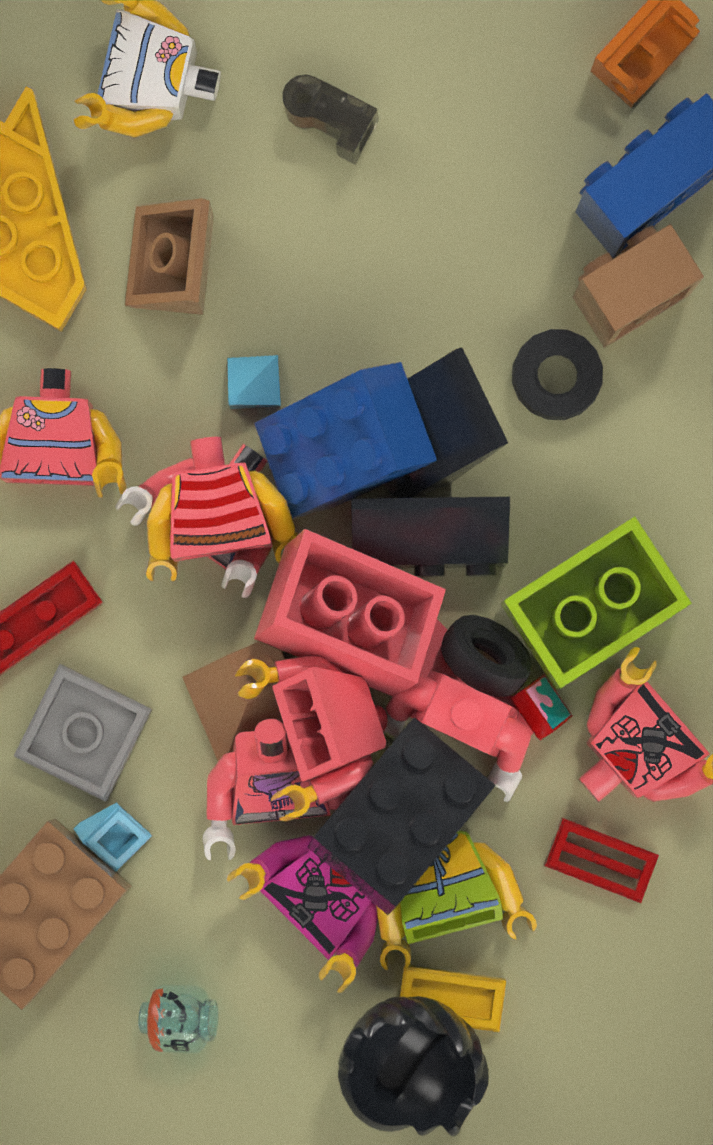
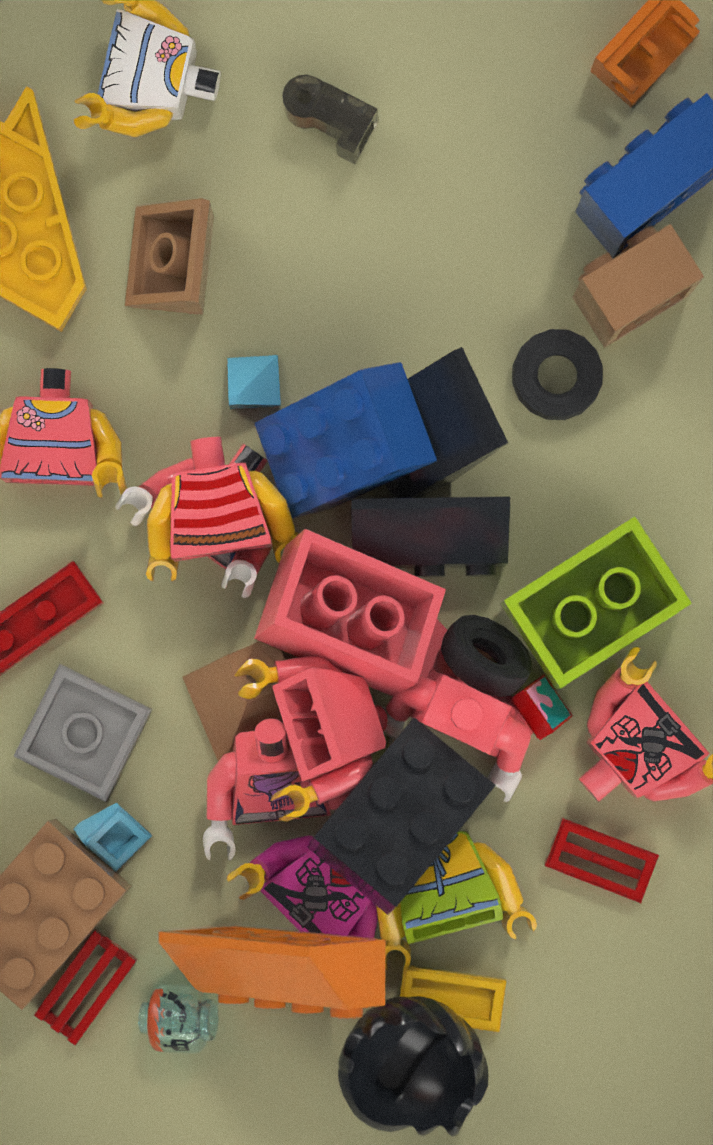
none -> red tile [34,929,138,1045]
none -> orange slope [158,925,385,1018]

